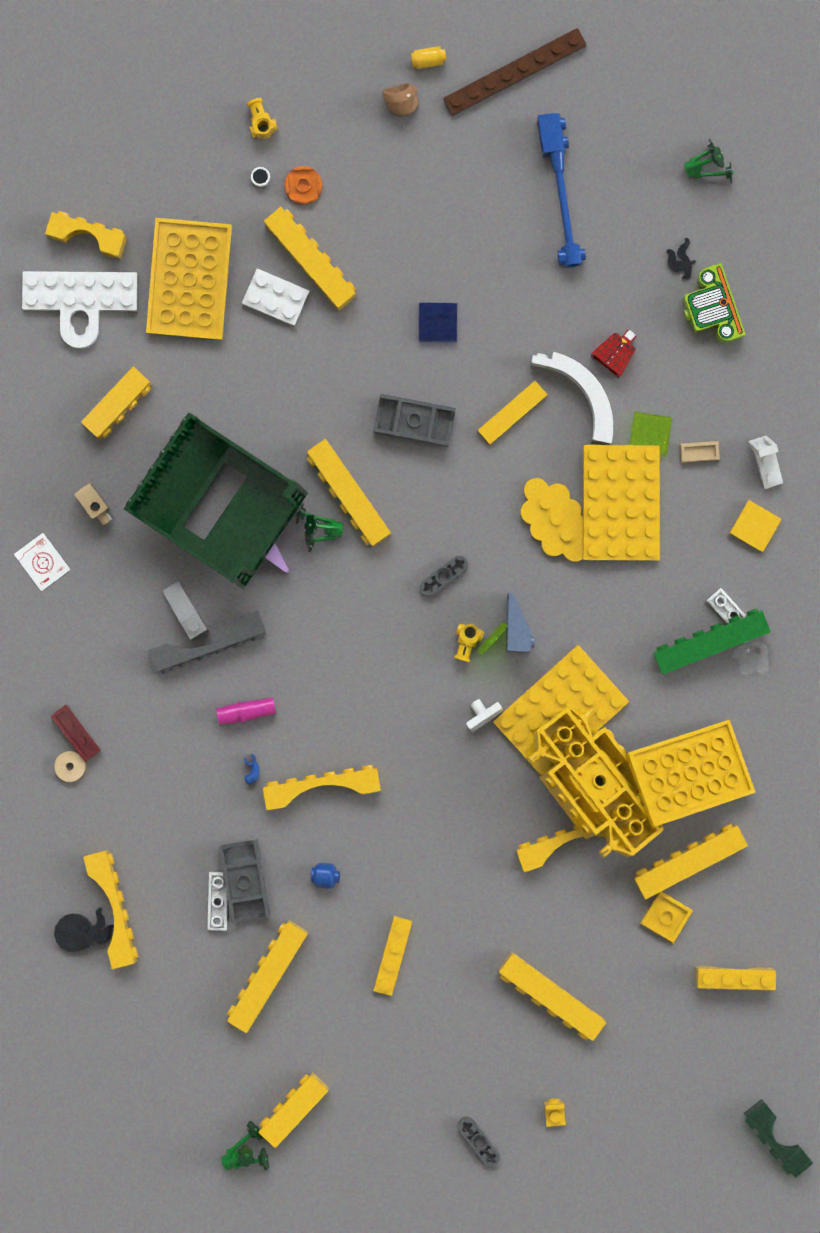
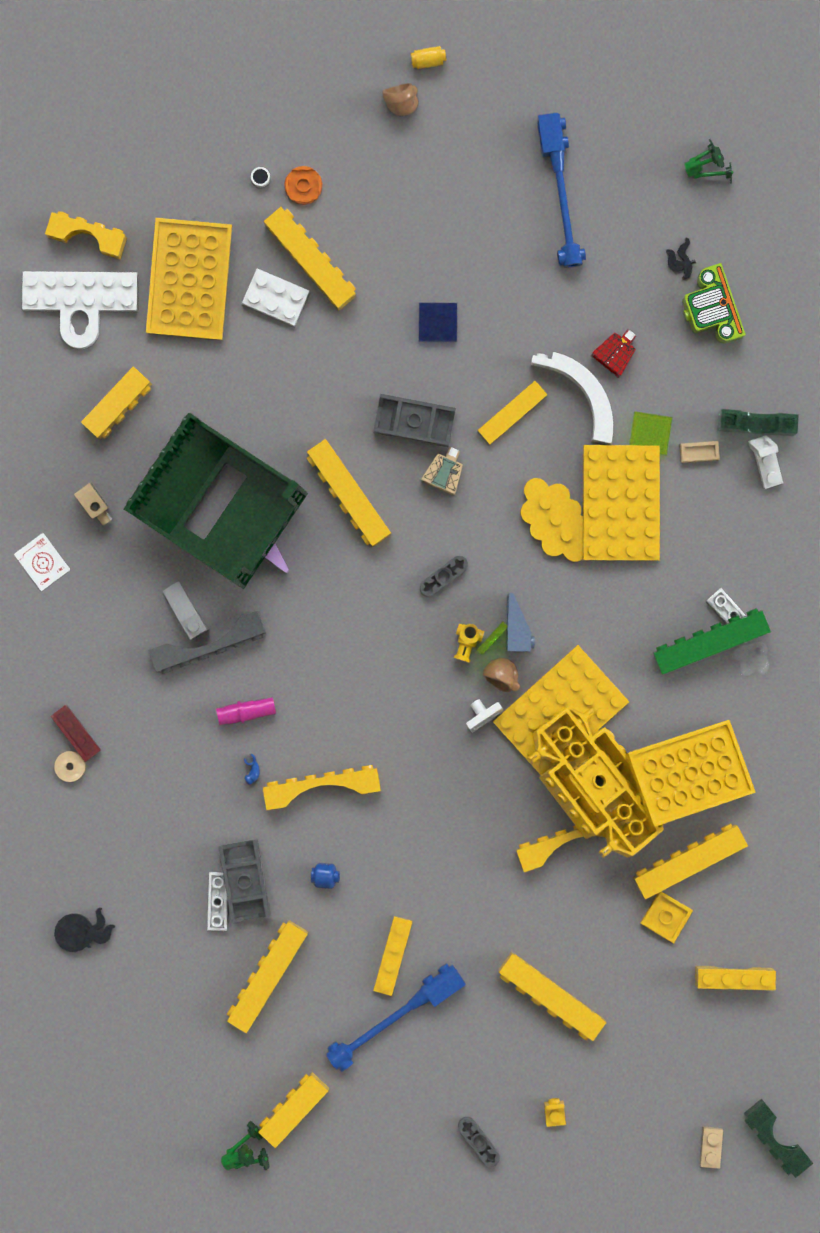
yellow arch [83,850,139,969] -> none
yellow connector [246,98,278,139] -> none
plant [296,503,343,552] -> none
reddish brown plate [443,28,587,116] -> none
yellow tile [729,500,782,552] -> none
none -> blue bar [326,964,466,1072]
none -> torso [421,447,463,496]
none -> medium nougat piece [483,658,520,692]
none -> tan plate [700,1127,723,1169]
none -> clear green arch [717,409,799,436]

